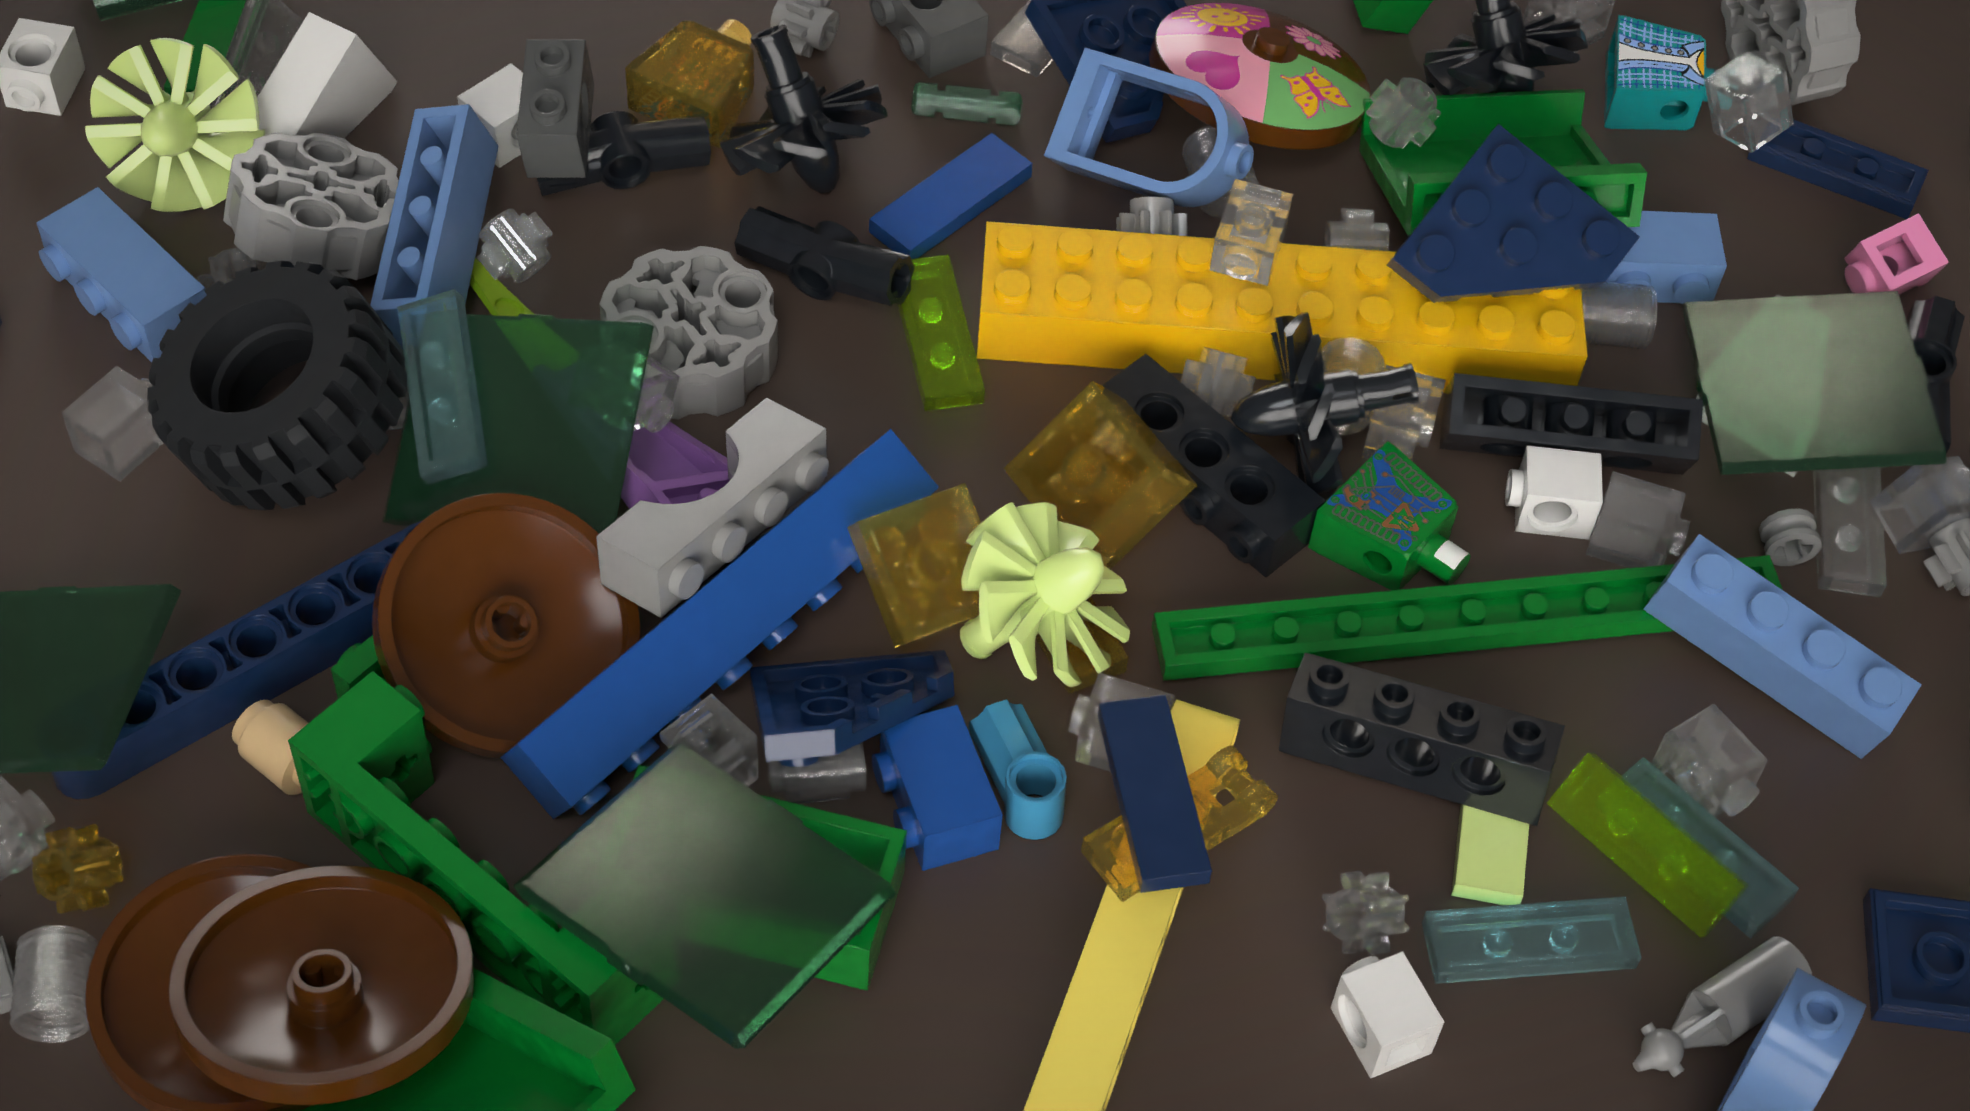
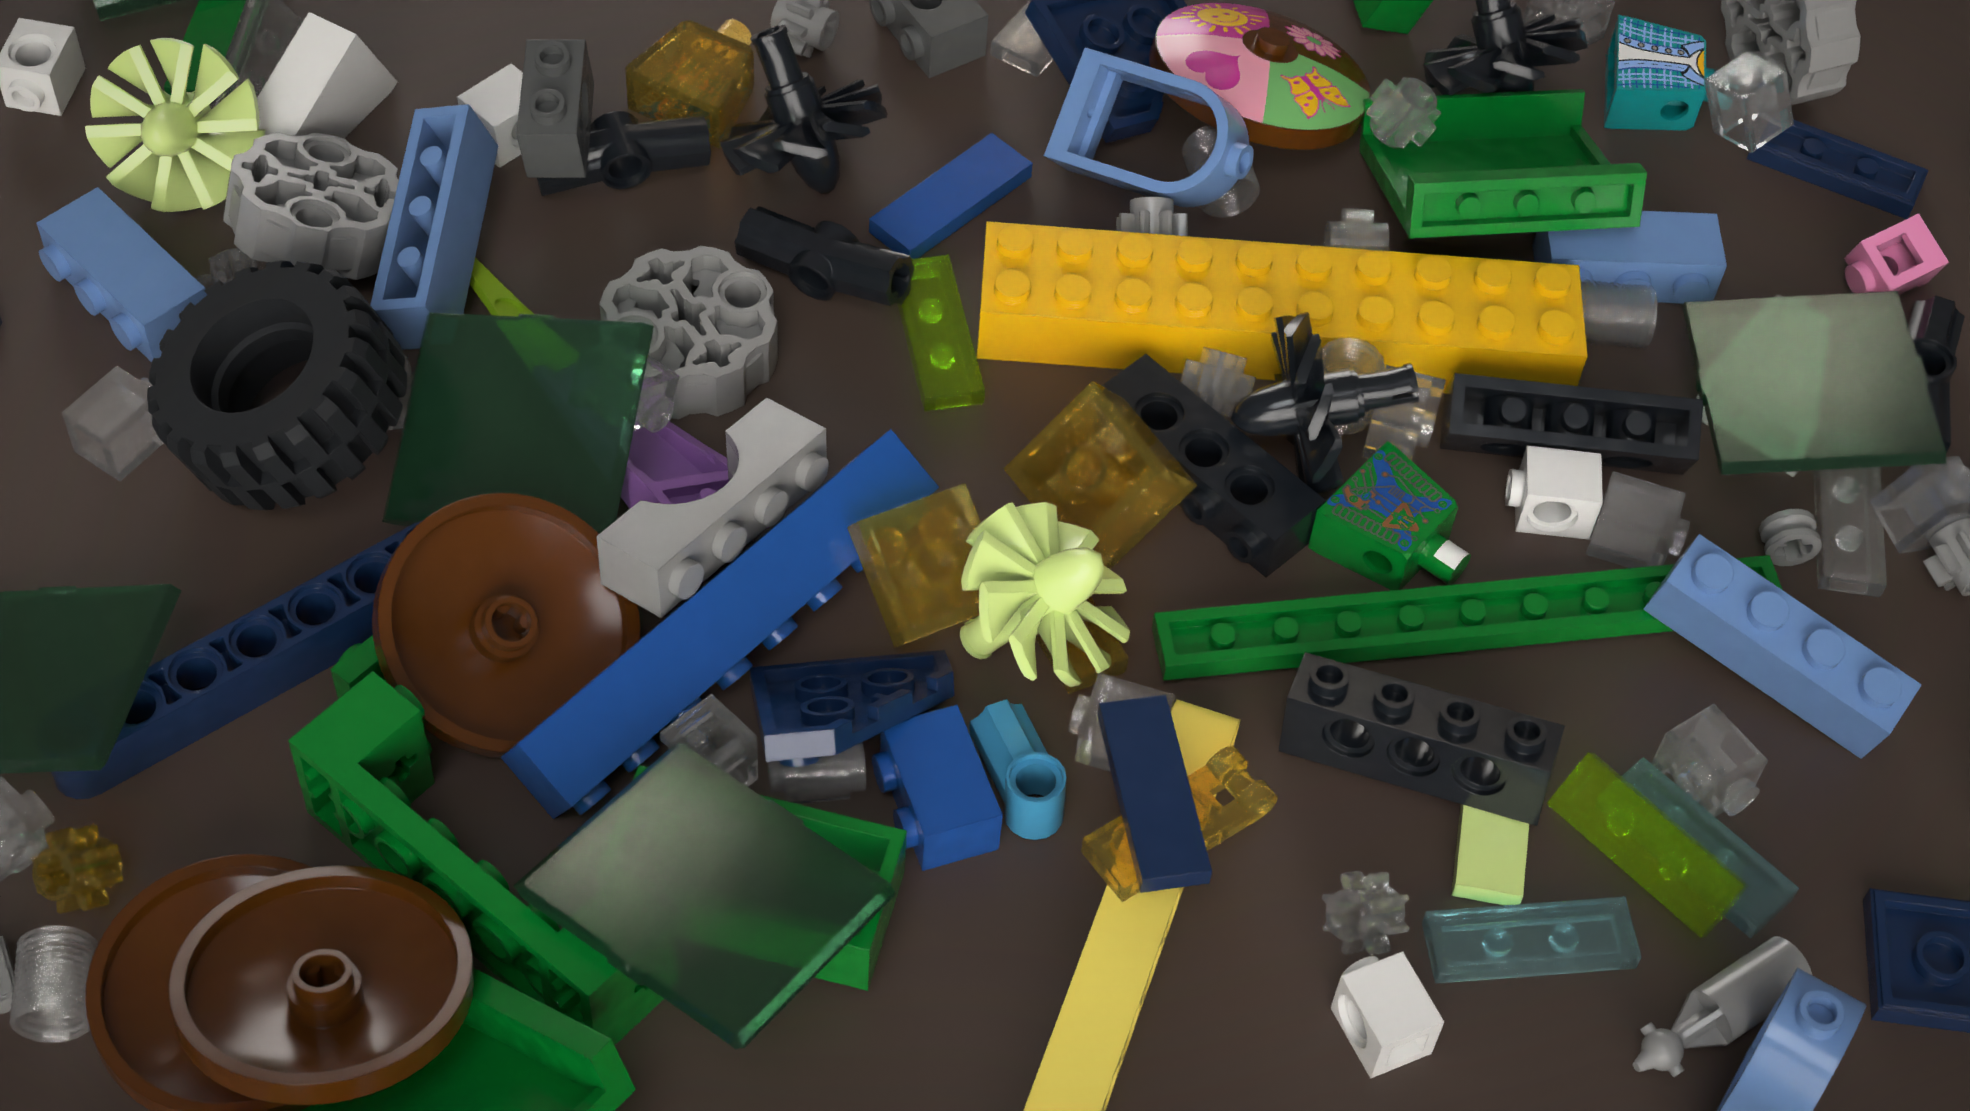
tan brick [232,700,308,795] -> none
clear light blue tile [397,289,488,484] -> none
clear gear [477,208,553,283] -> none
clear green axle [911,82,1022,126] -> none
clear brick [1209,179,1293,286] -> none
dark blue plate [1387,124,1640,303] -> none

